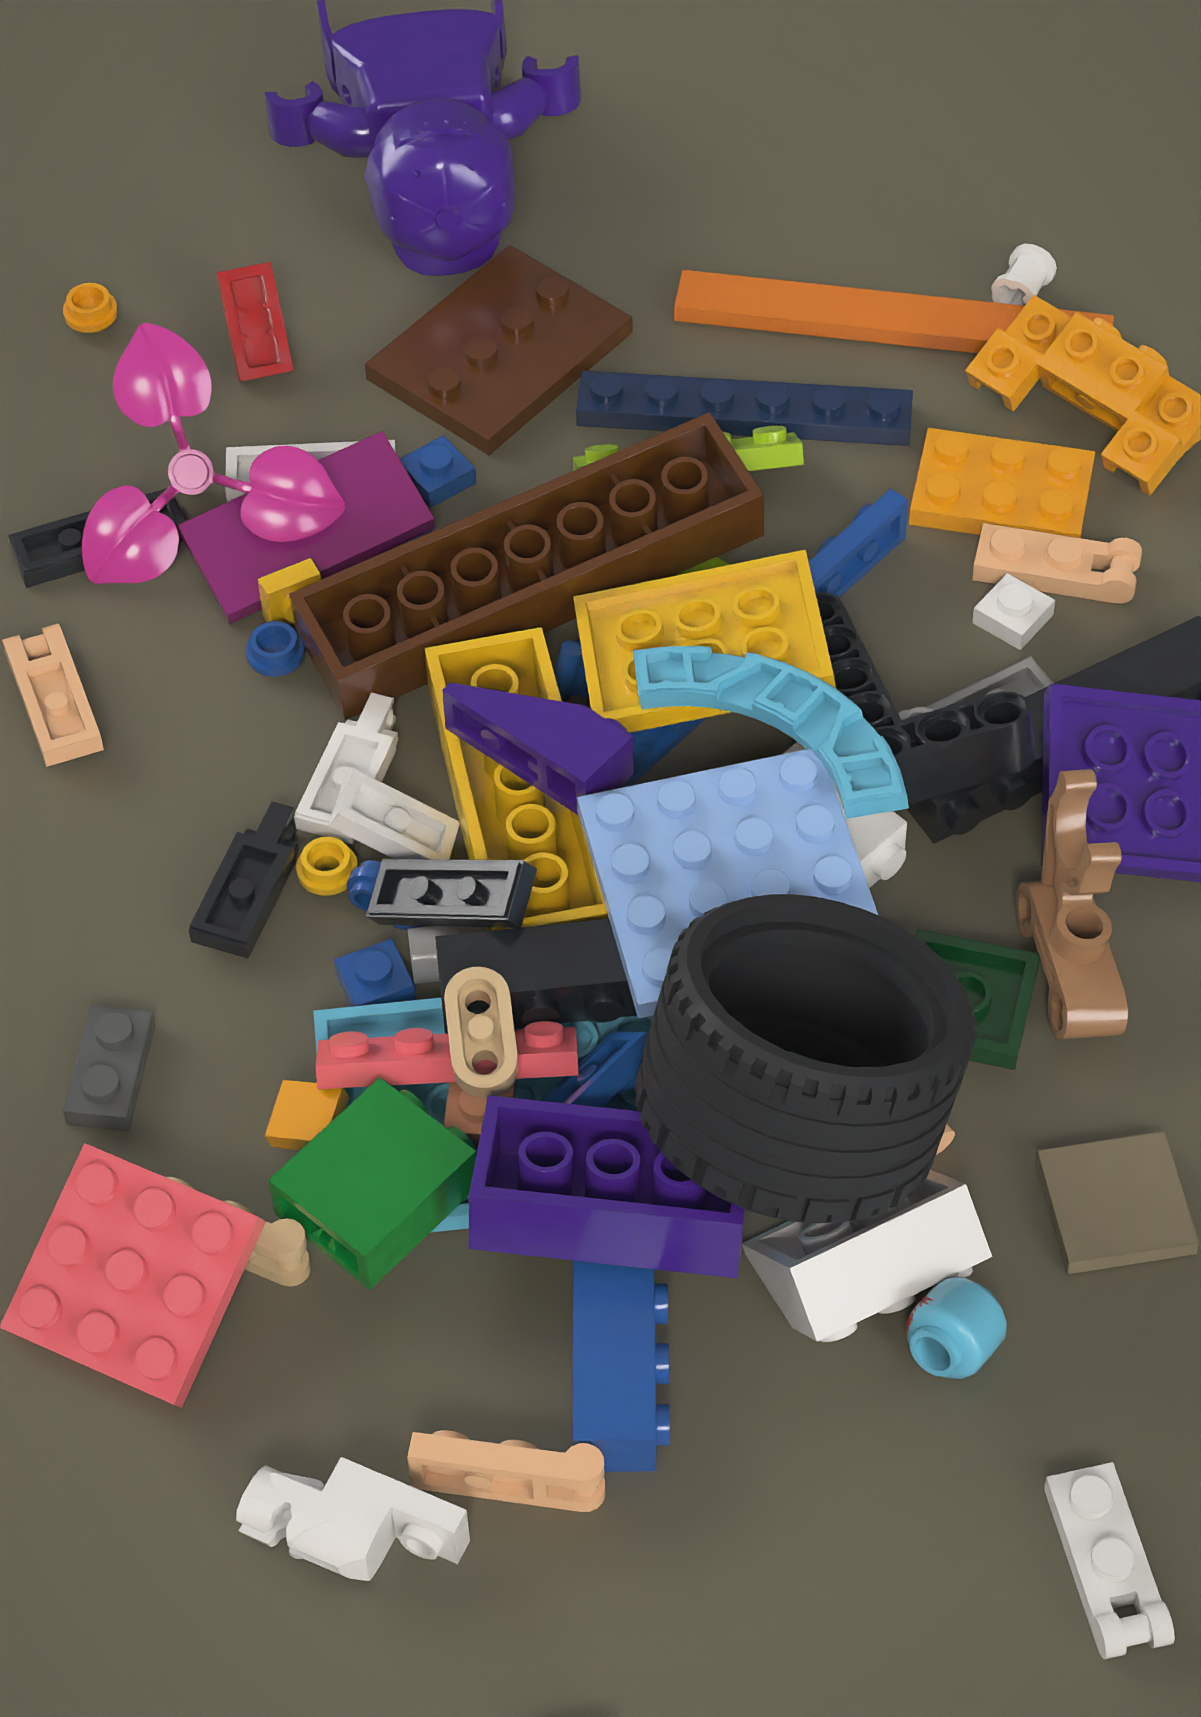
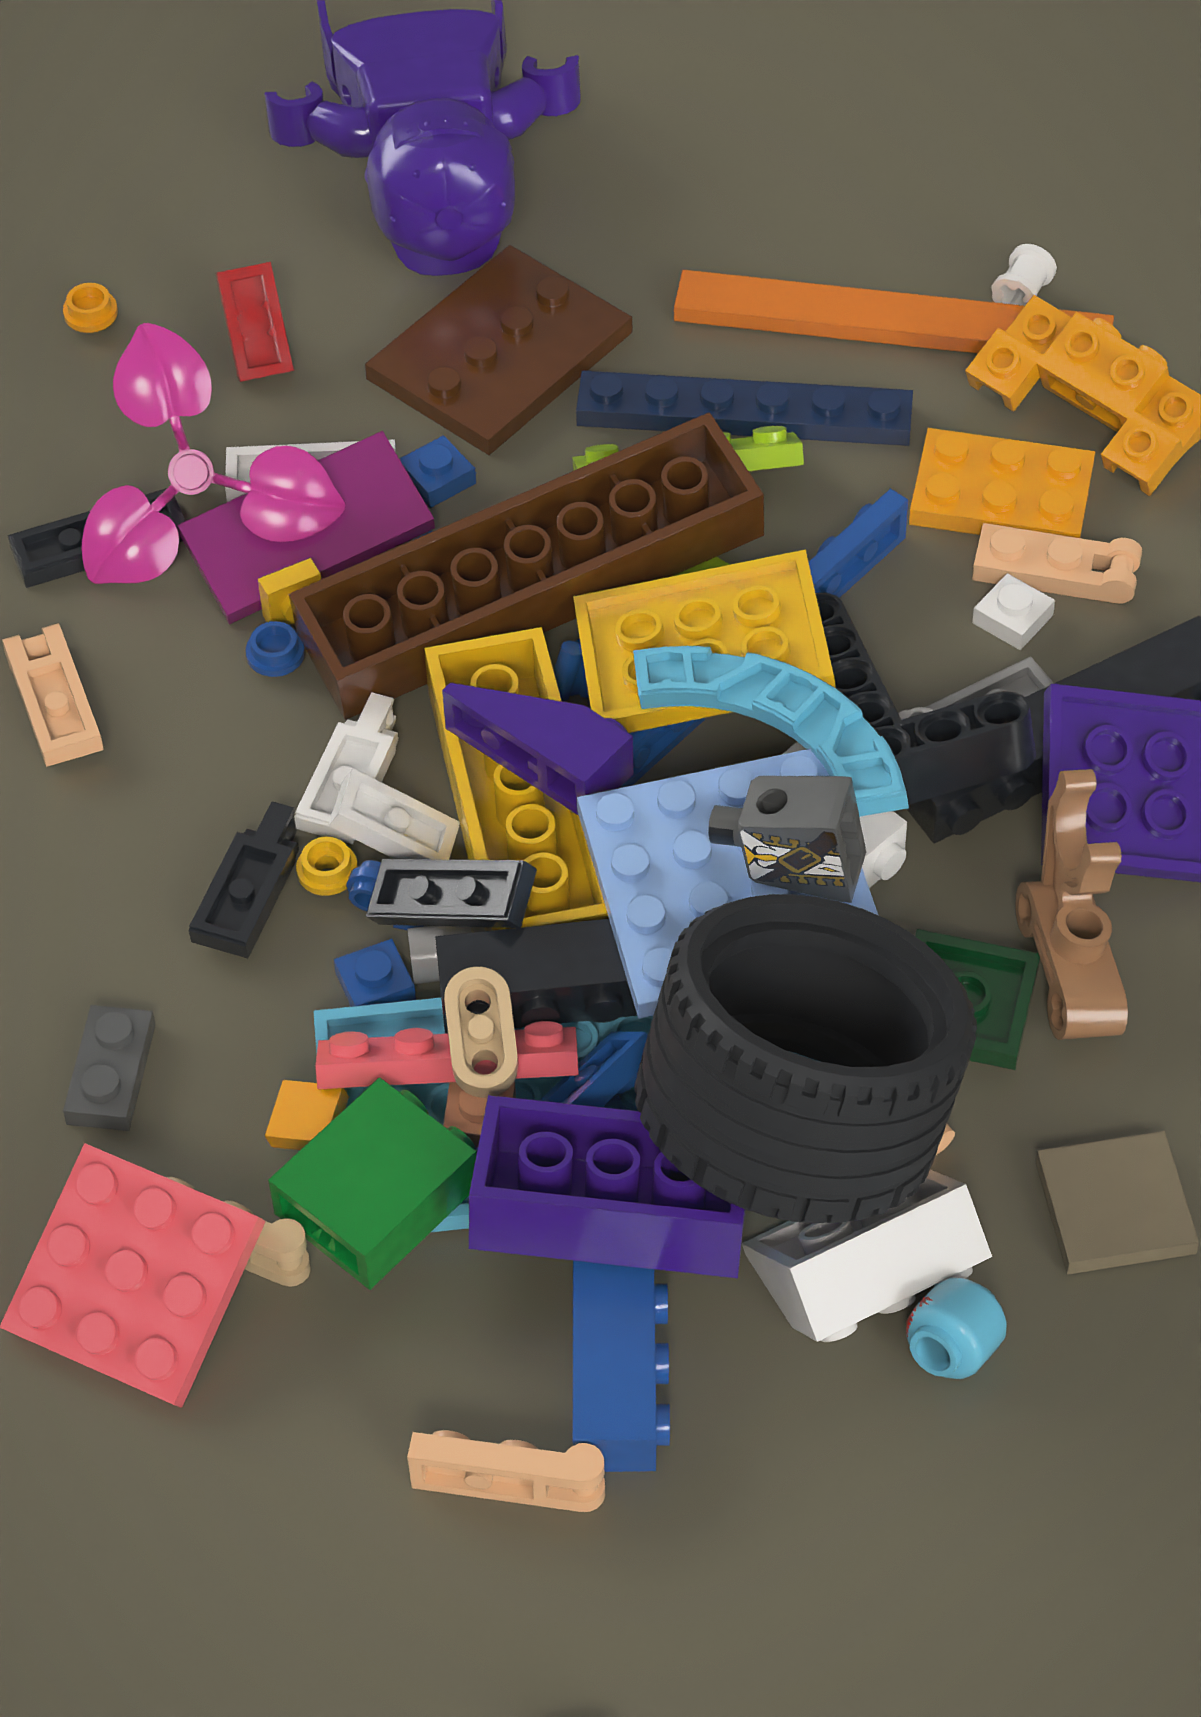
white plate [236,1457,470,1581] -> none
white plate [1044,1462,1175,1660] -> none
none -> dark grey torso [708,776,866,903]

